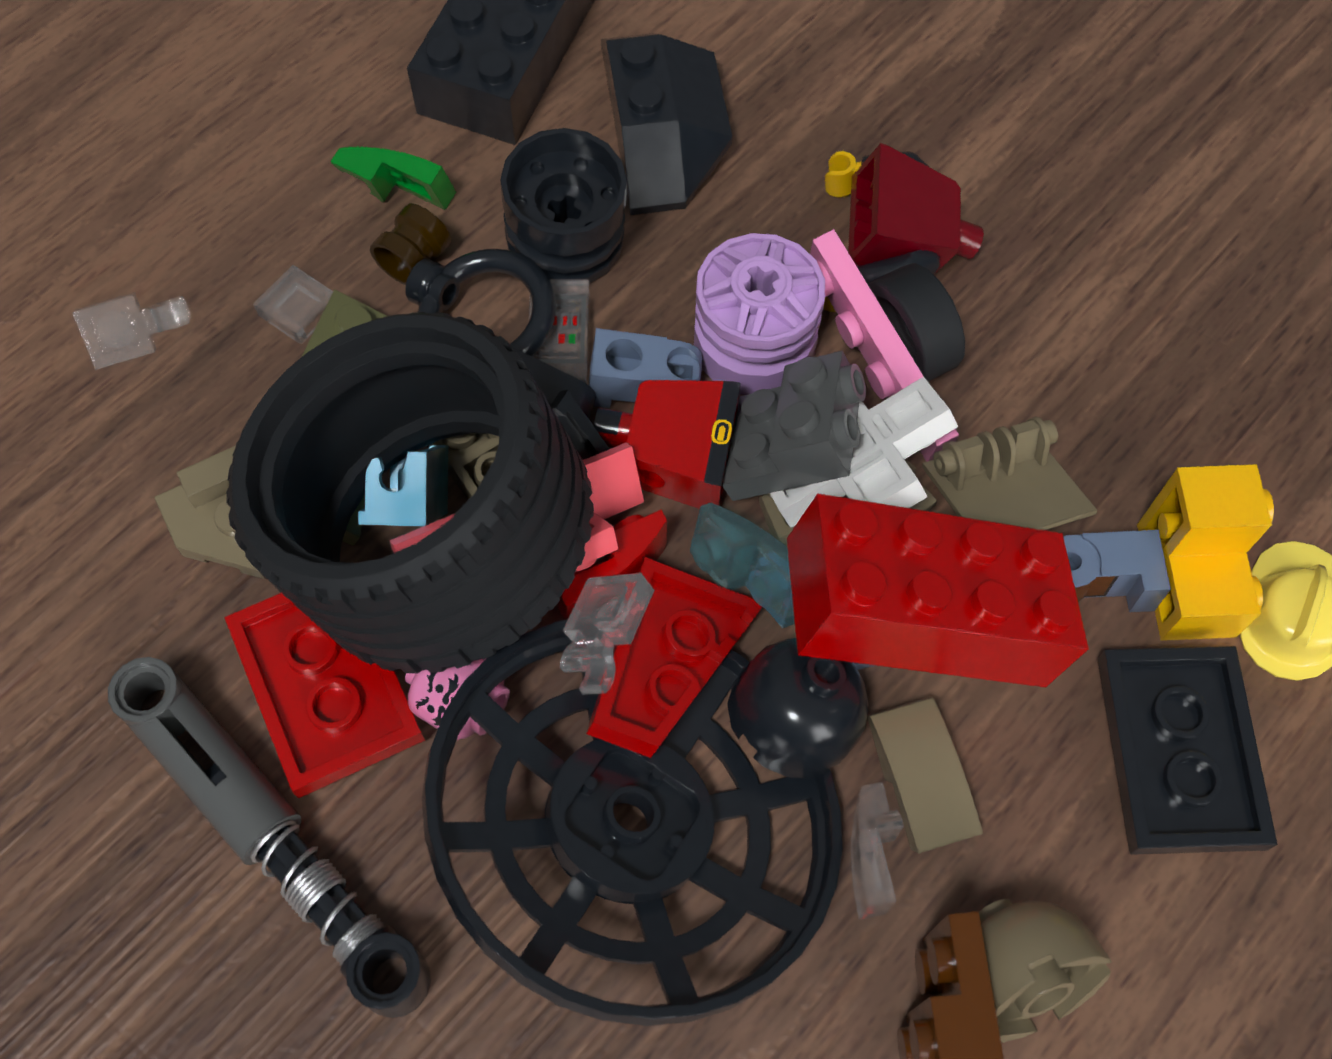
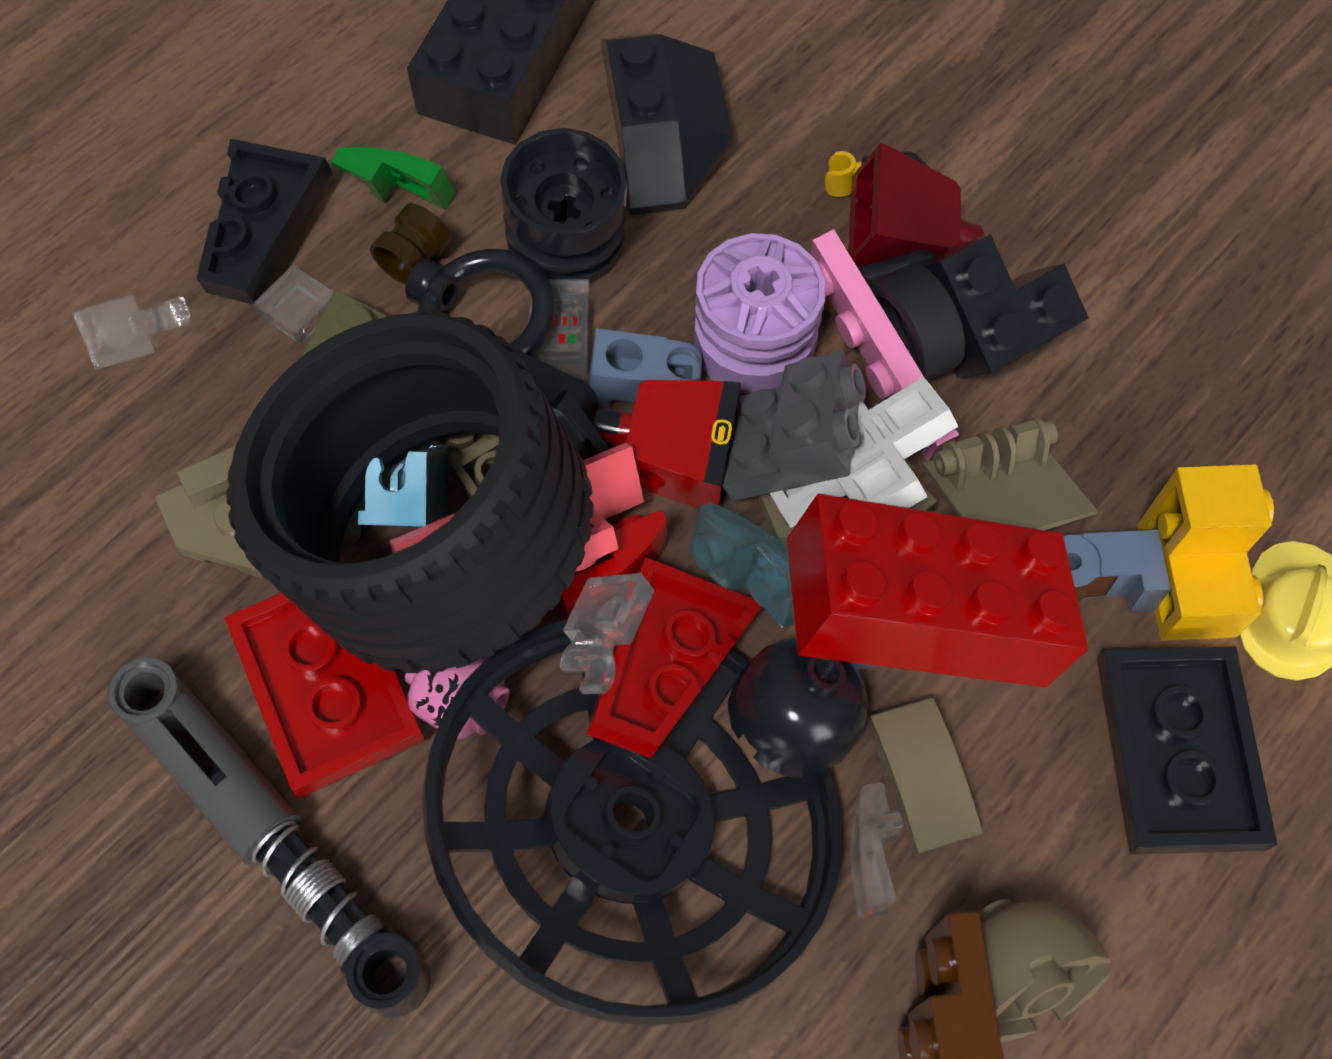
none -> black wing [196,138,333,305]
none -> black brick [920,234,1089,378]

